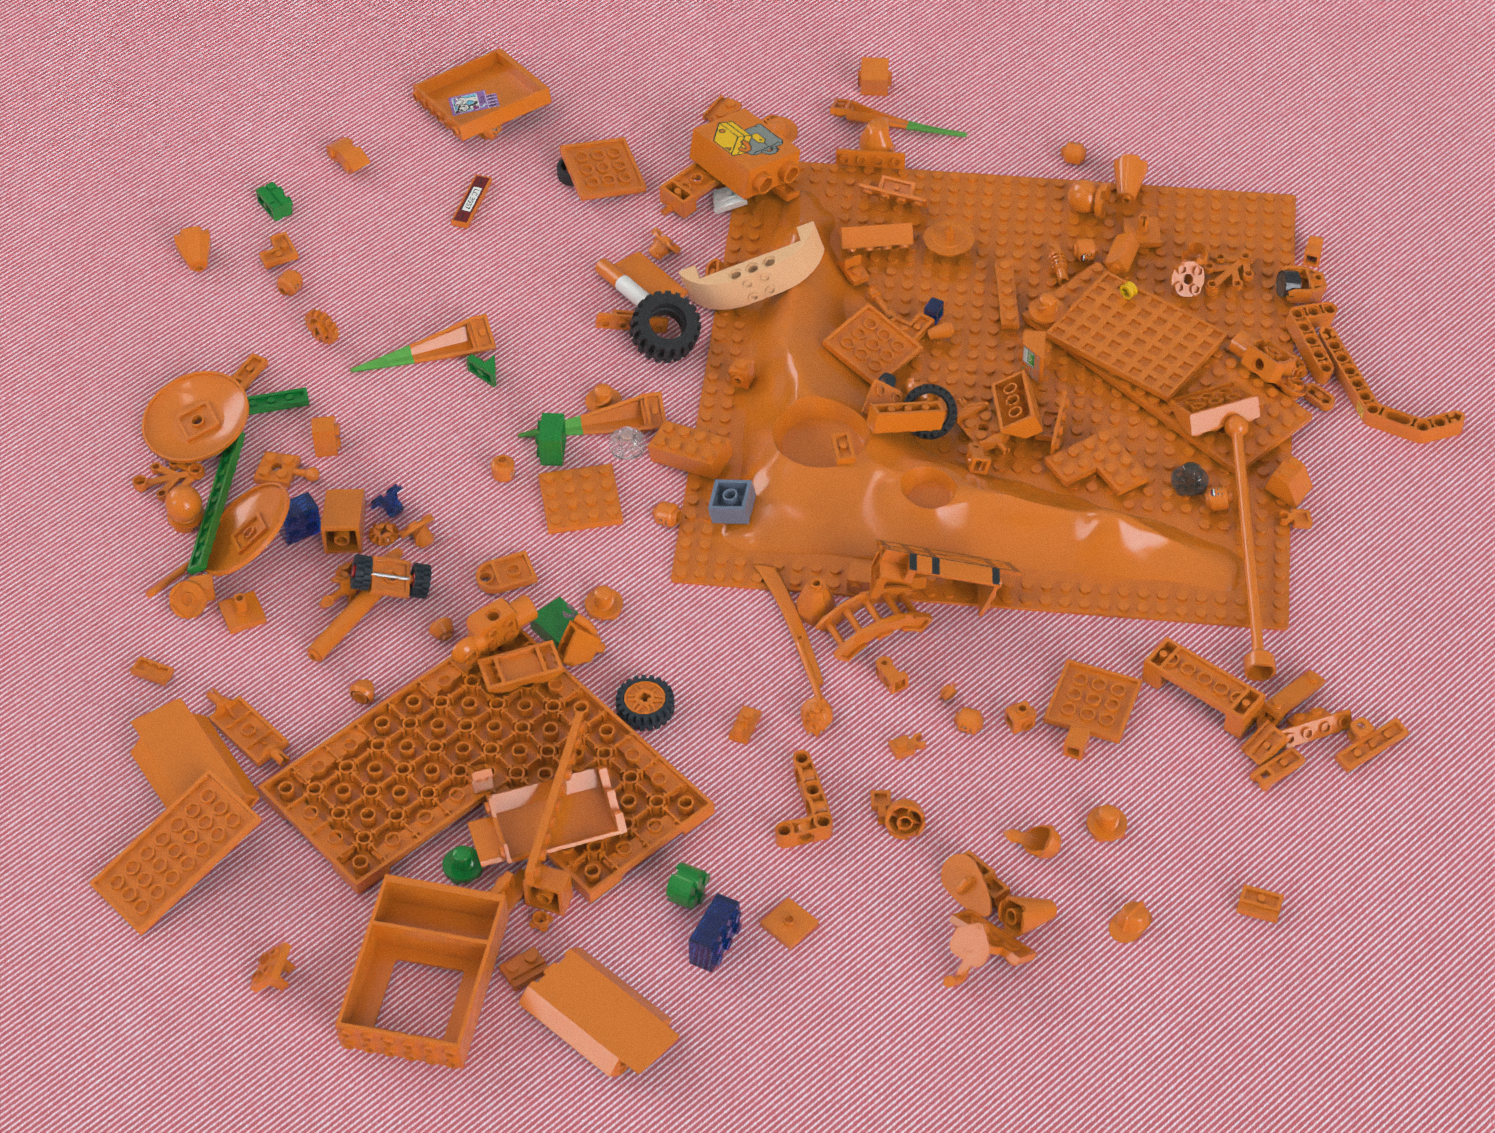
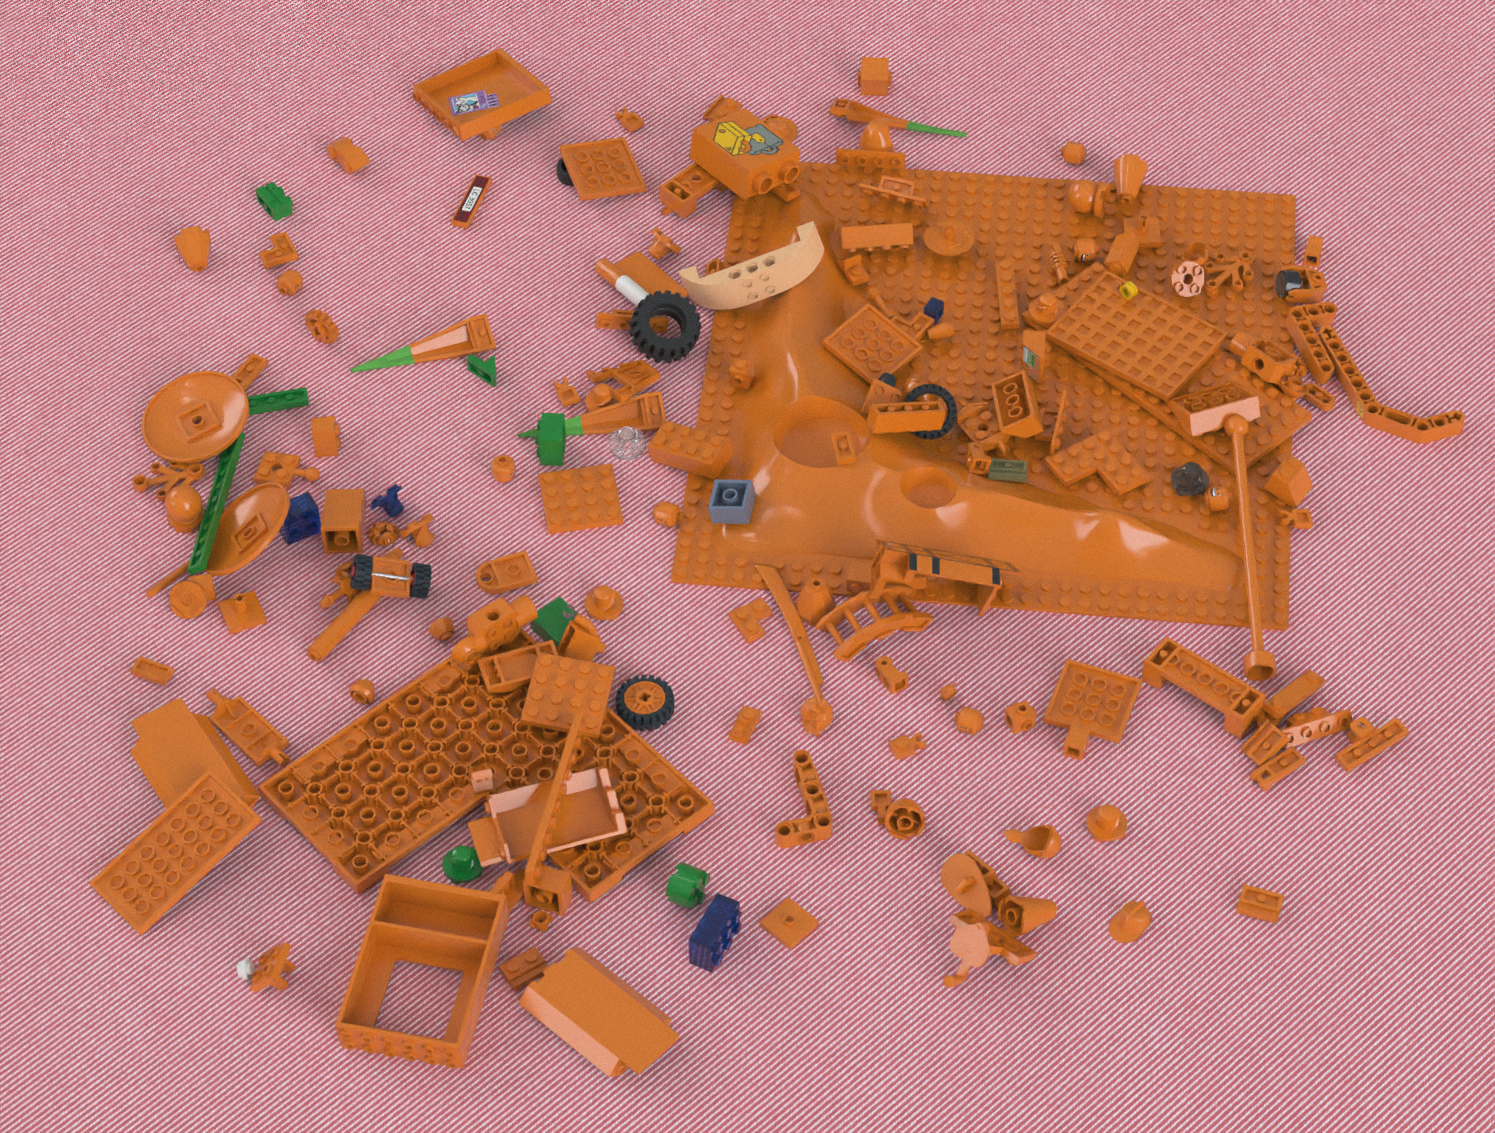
white plate [713,187,748,214] -> none
none -> white plate [237,958,255,980]
none -> orange plate [520,652,616,738]
none -> orange plate [553,377,580,408]
none -> orange wing [586,359,661,403]
none -> orange plate [615,107,644,133]
none -> orange plate [729,597,772,643]
none -> olive plate [988,458,1028,482]

